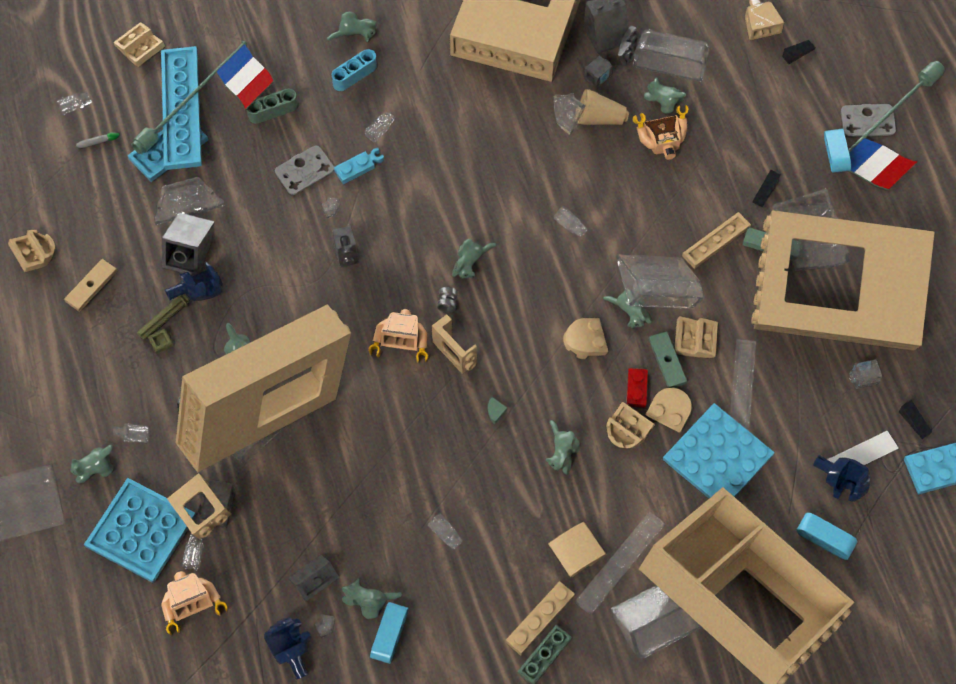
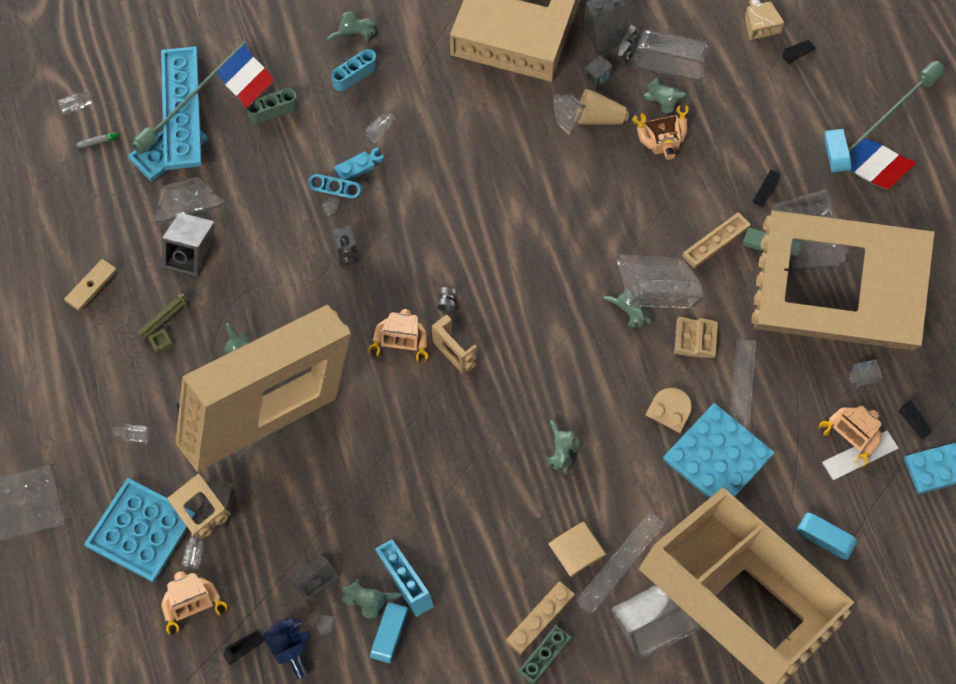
tan slope [8,230,55,272] -> none
sand green animal [70,445,114,484] -> none
tan slope [113,22,165,67] -> none
dark blue piece [165,262,223,301] -> none
light grey axle [275,146,334,195] -> none
clear hinge [428,513,463,549] -> none
sand green animal [452,239,496,279] -> none
sand green tile [488,397,507,424] -> none
clear hinge [554,206,587,236] -> none
tan slope [563,318,608,359] -> none
tan slope [606,402,655,448] -> none
red plate [626,368,648,408] -> none
sand green tile [648,331,687,388] -> none
dark blue piece [813,455,870,502] -> none
light grey axle [841,104,896,137] -> none
none -> black piece [223,630,265,665]
none -> medium azure beam [308,174,363,199]
none -> medium azure slope [375,539,434,617]
none -> light nougat torso [819,406,882,468]

